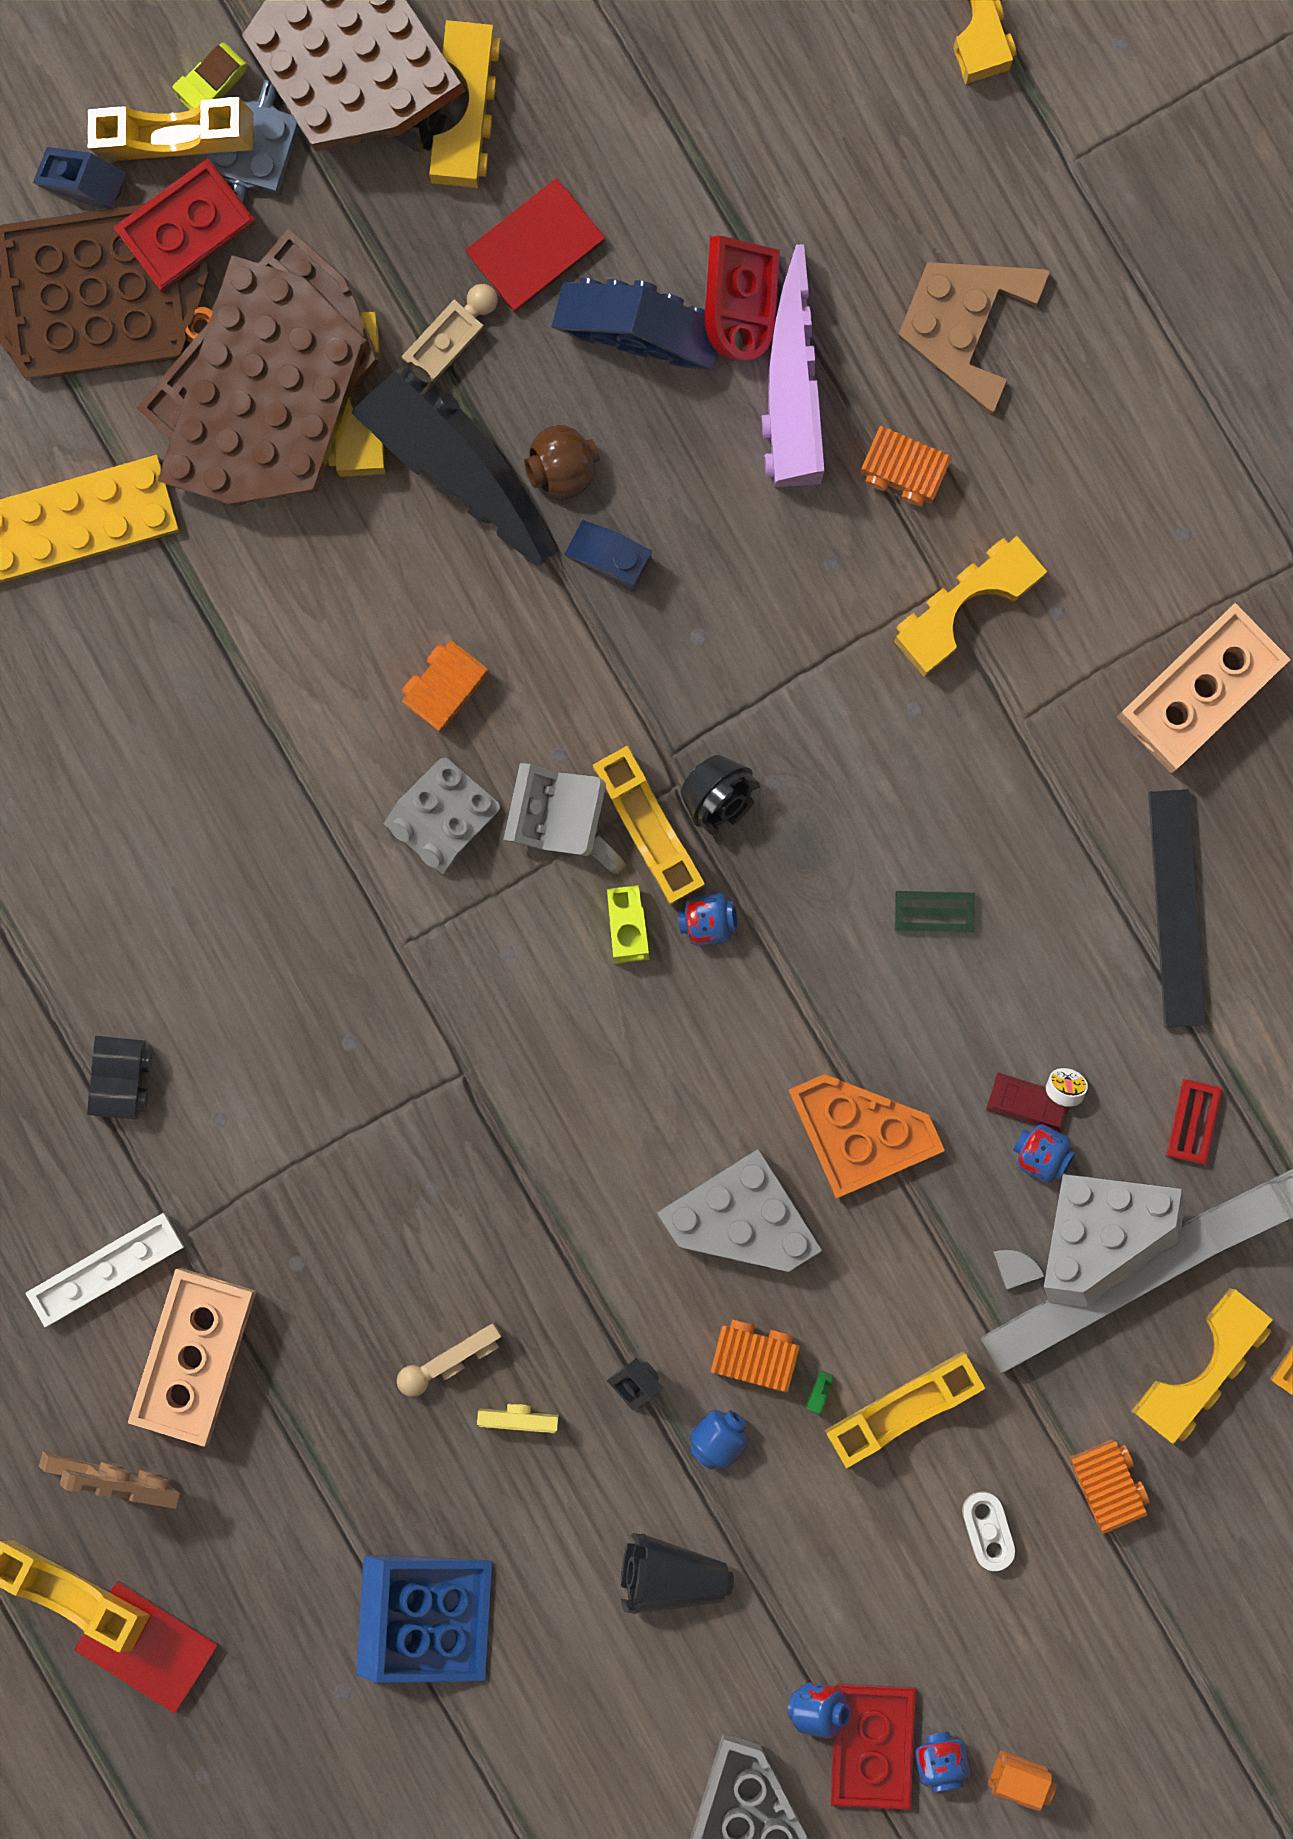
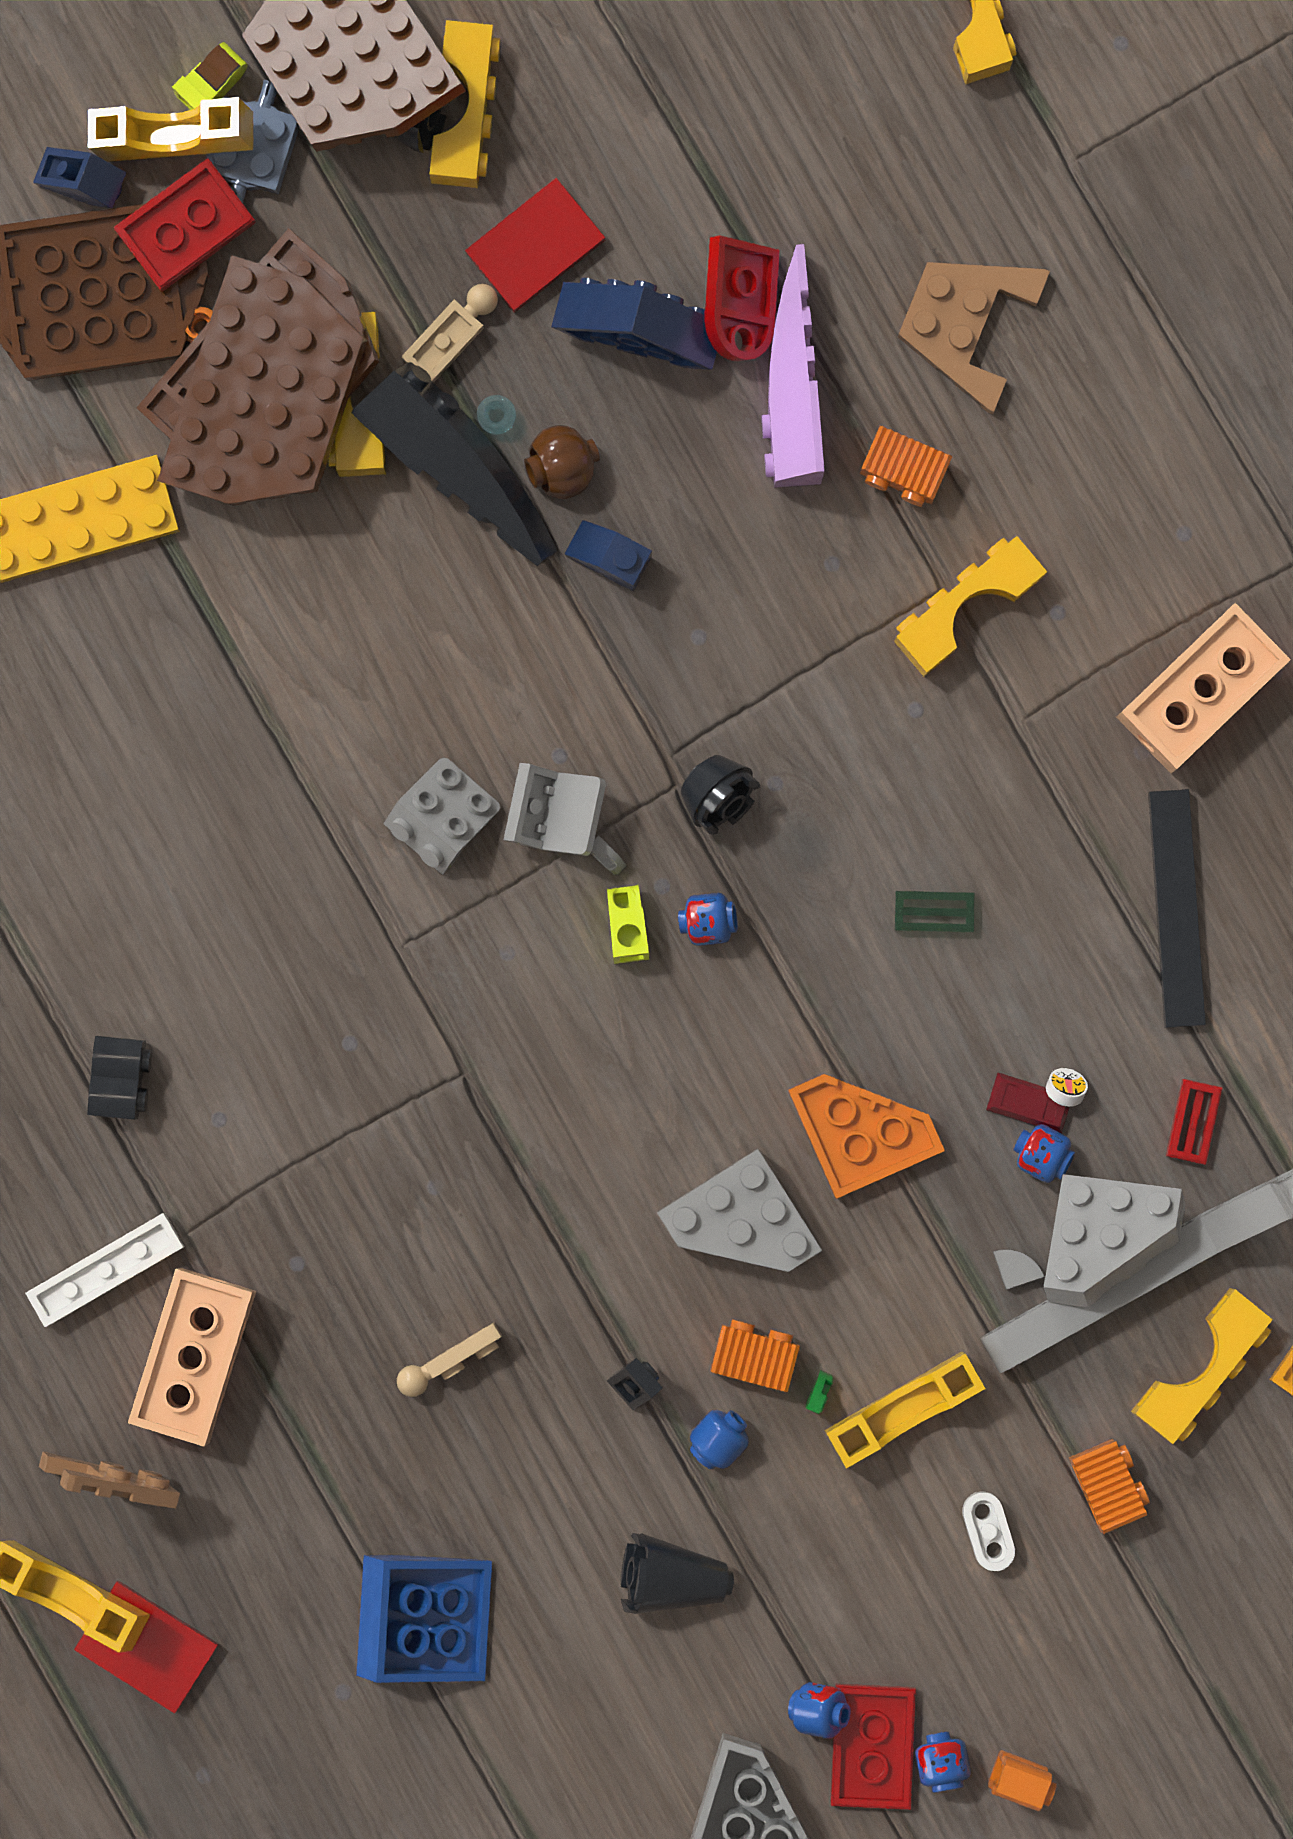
orange brick [401,640,489,734] -> none
light yellow plate [477,1404,559,1433] -> none
yellow arch [593,746,705,906] -> none
none -> clear light blue plate [477,395,516,435]

